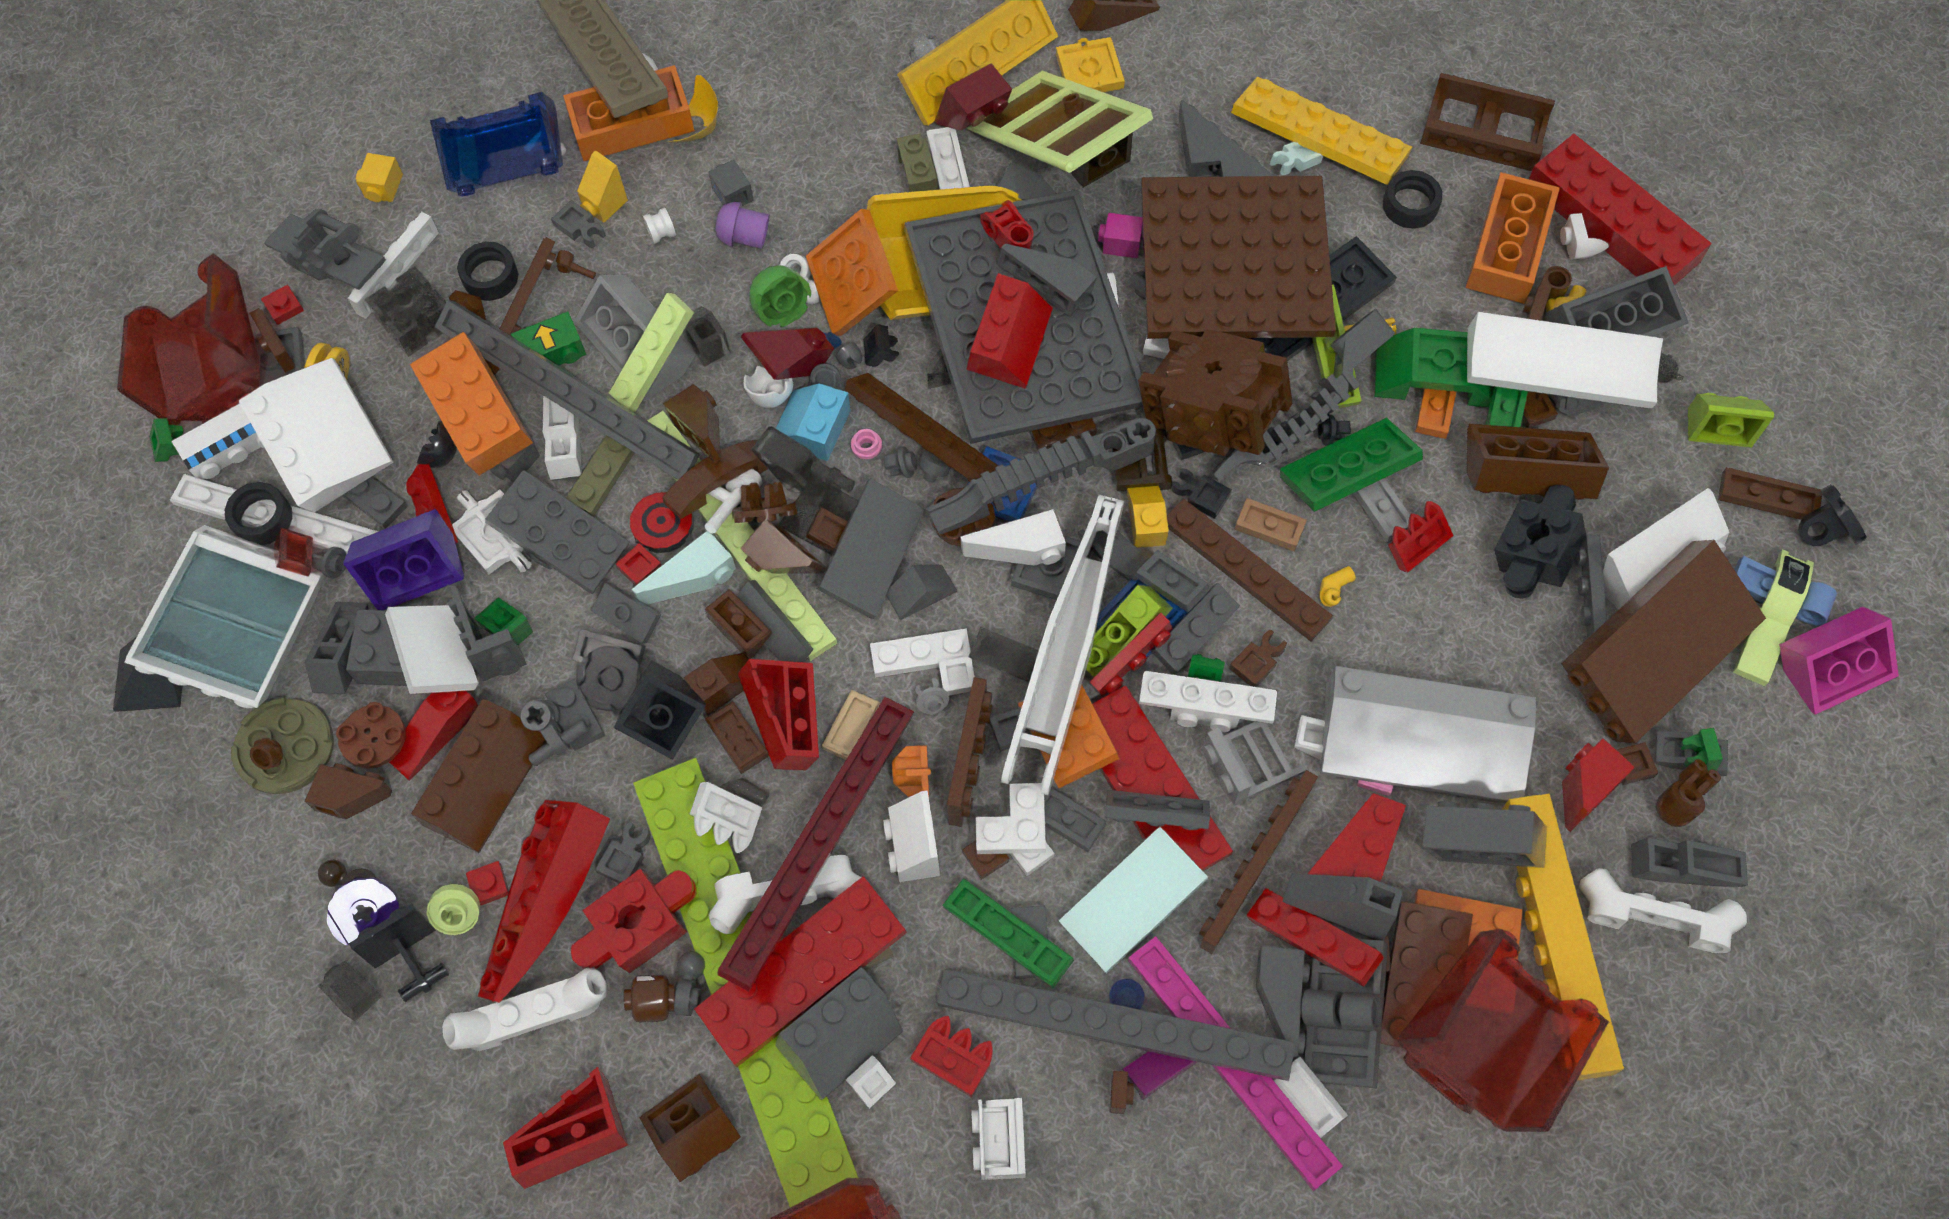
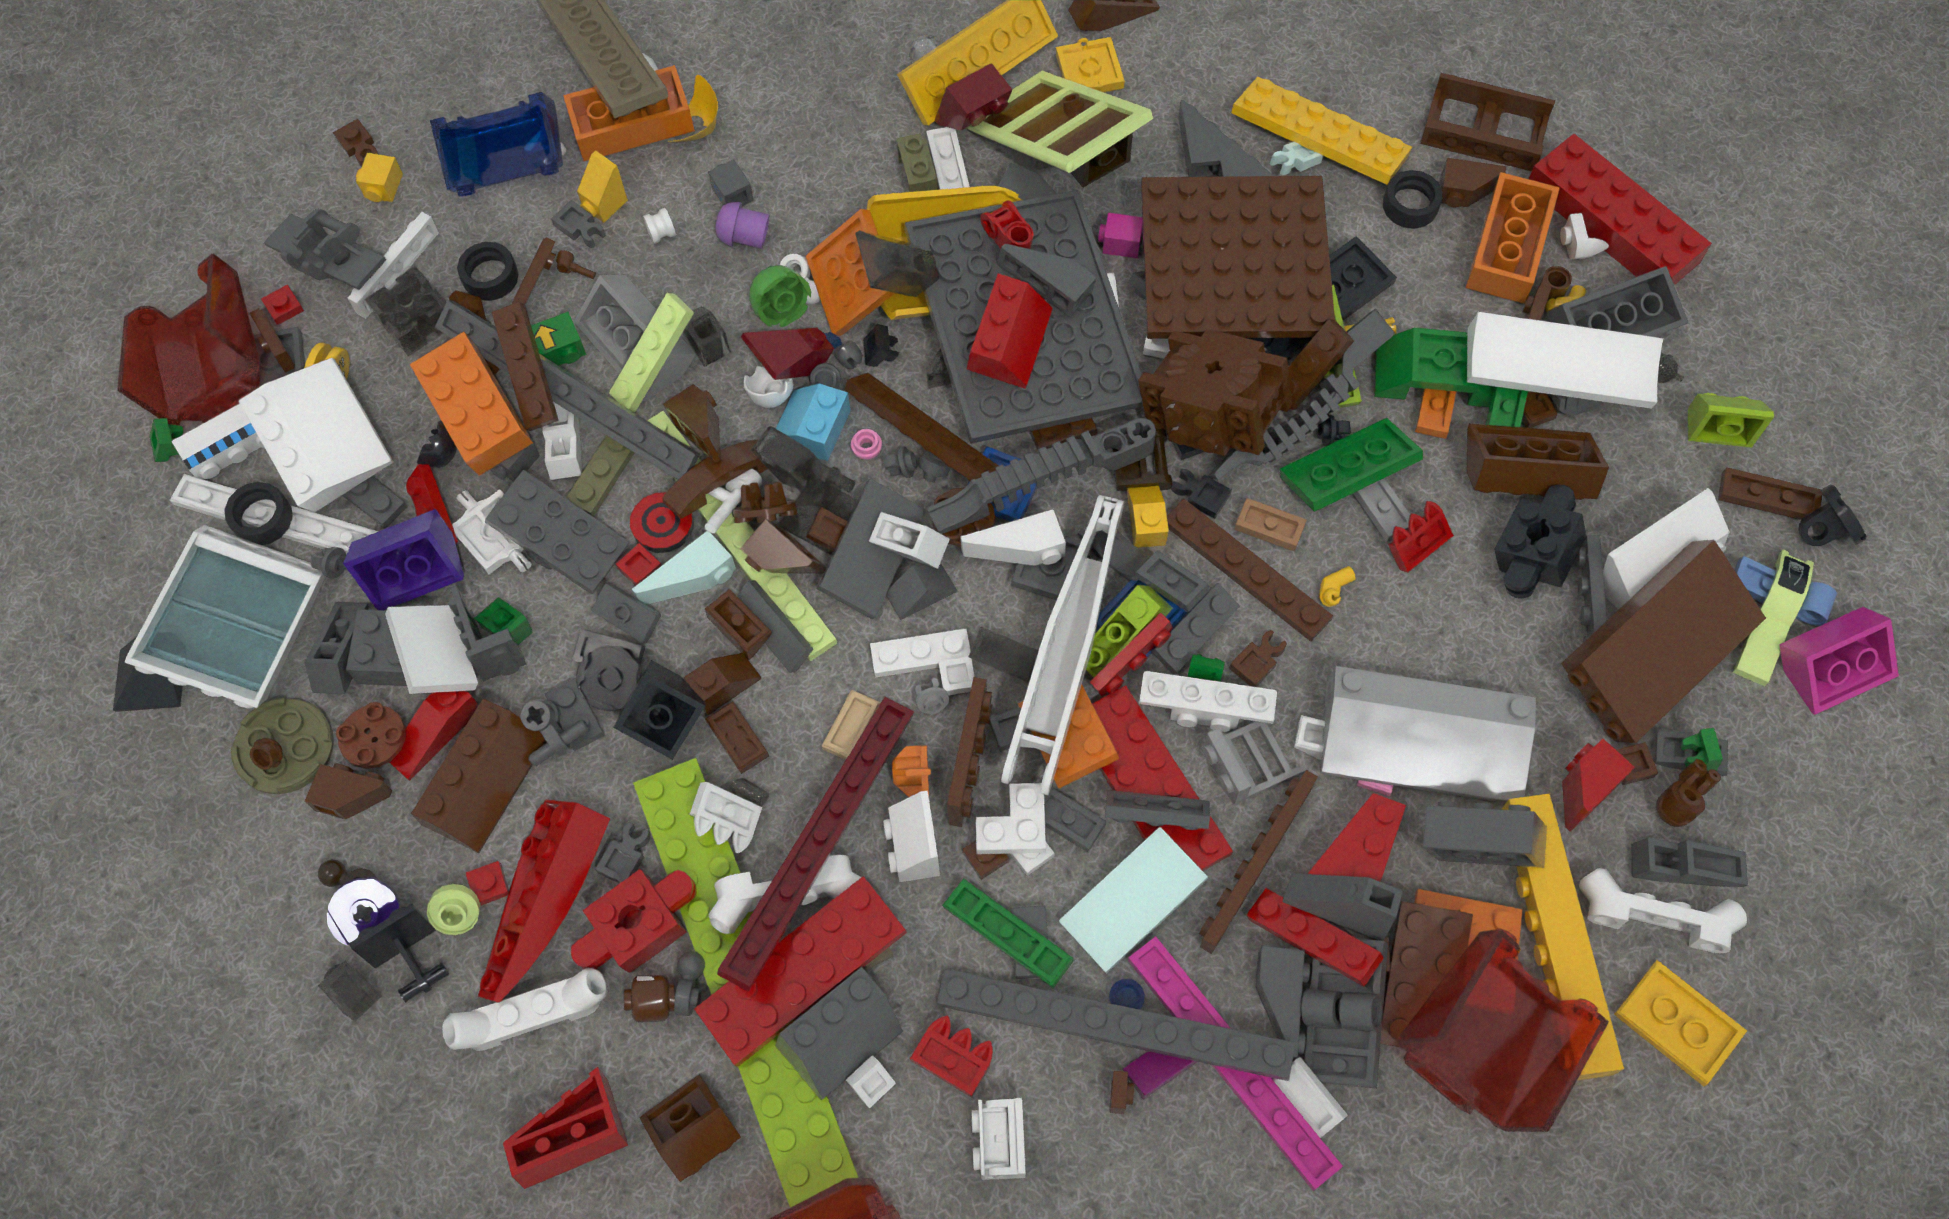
clear red slope [273,528,313,577] -> none
red wedge [738,659,819,771] -> none
none -> reddish brown plate [333,119,379,167]
none -> reddish brown plate [492,302,559,431]
none -> clear smoke slope [855,230,940,297]
none -> white slope [869,512,950,569]
none -> reddish brown plate [1288,319,1354,410]
none -> reddish brown slope [1440,158,1507,208]
none -> yellow tile [1614,960,1747,1086]

